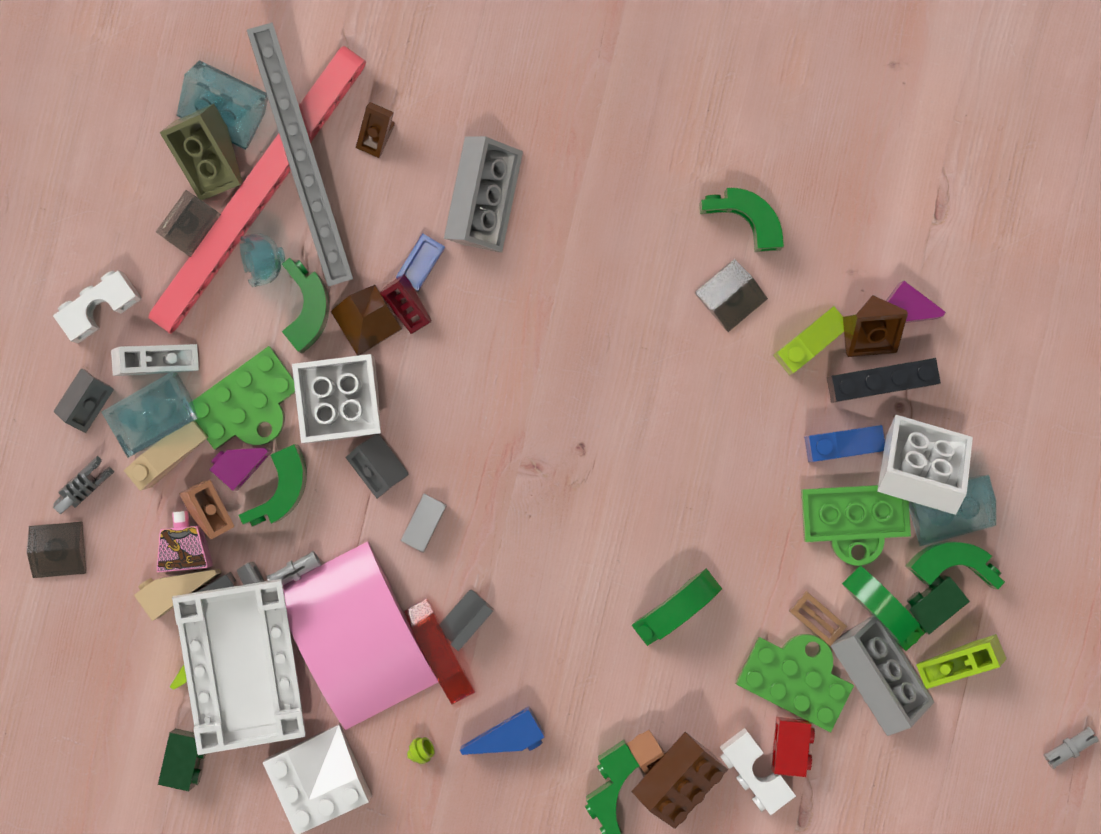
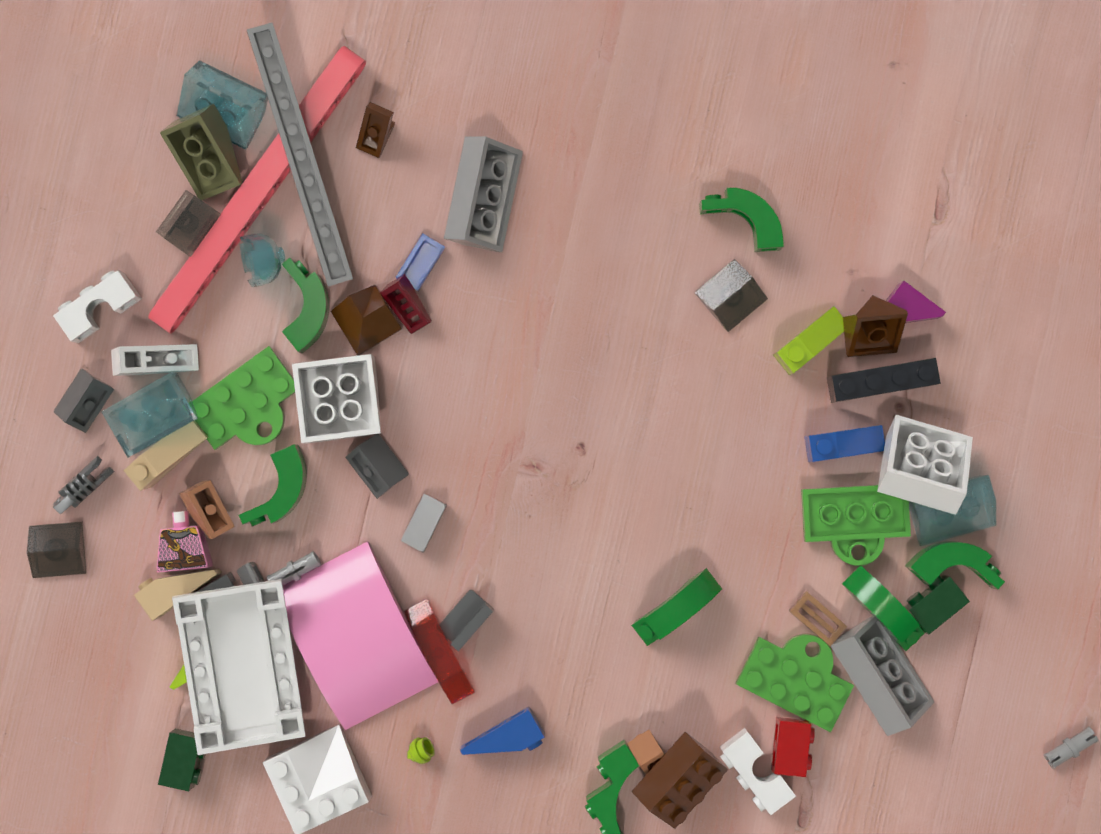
magenta slope [209,448,272,491] -> none
lime slope [916,634,1007,689] -> none

